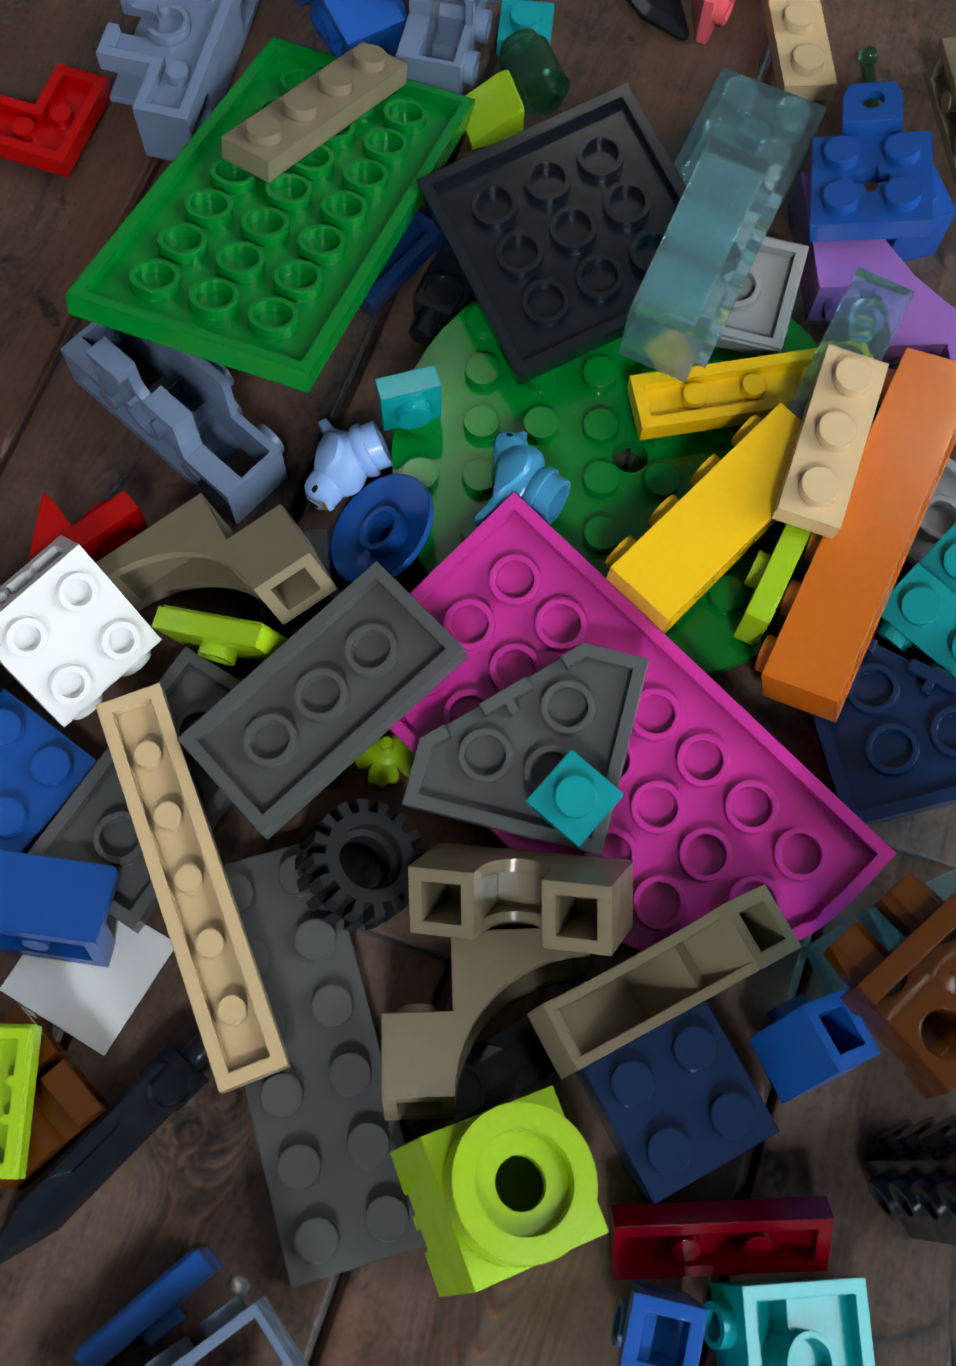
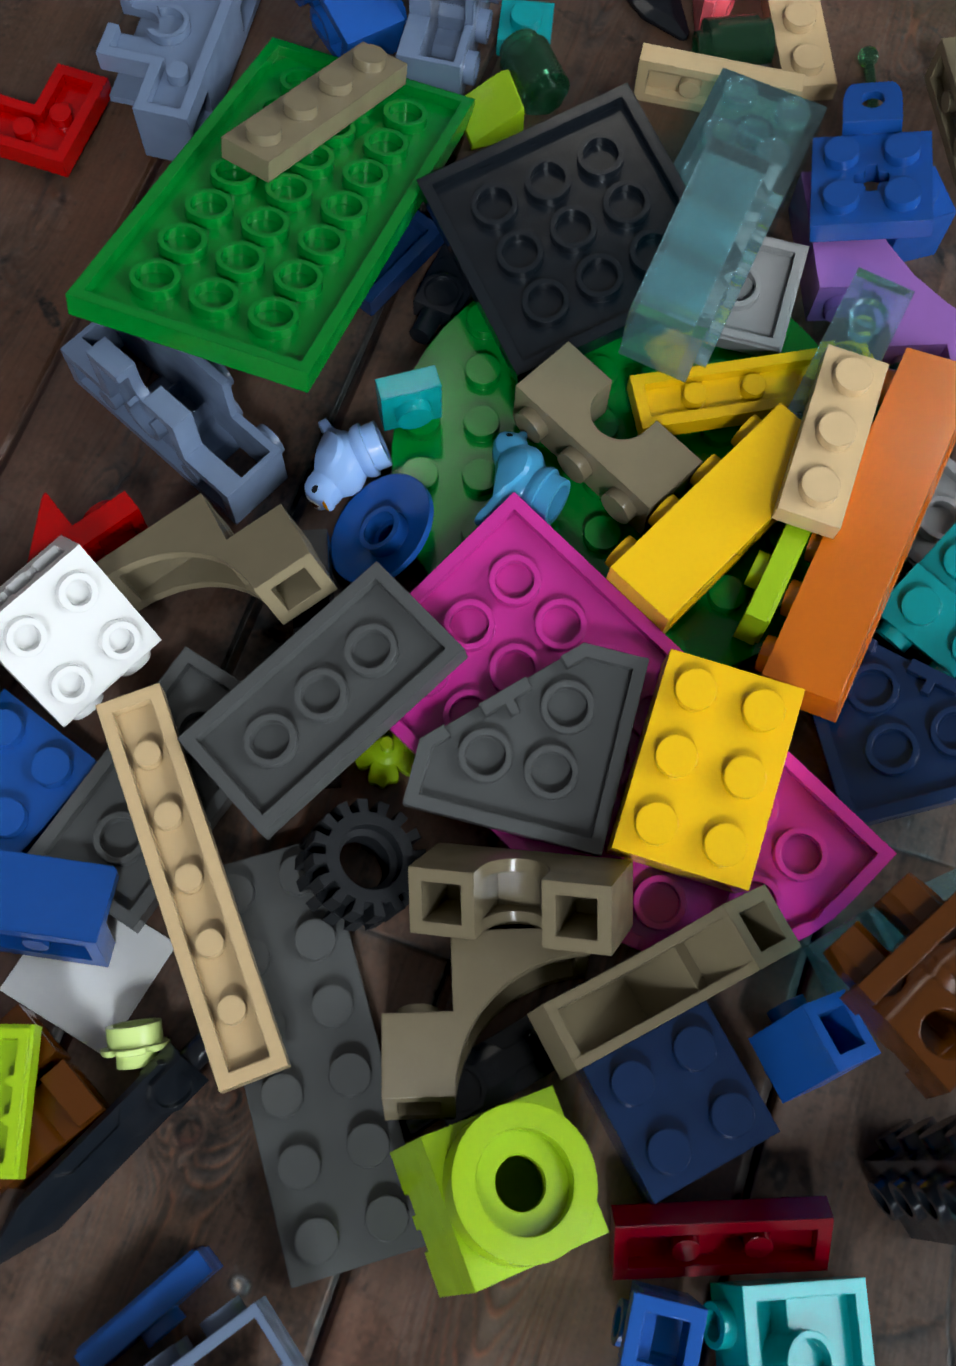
lime plate [151,605,288,666] -> none
teal plate [526,749,624,849] -> none
none -> yellowish green plate [100,1018,171,1070]
none -> dark tan arch [513,341,703,536]
none -> yellow brick [605,649,805,893]
none -> tan plate [634,43,806,131]
none -> clear green brick [691,13,775,65]

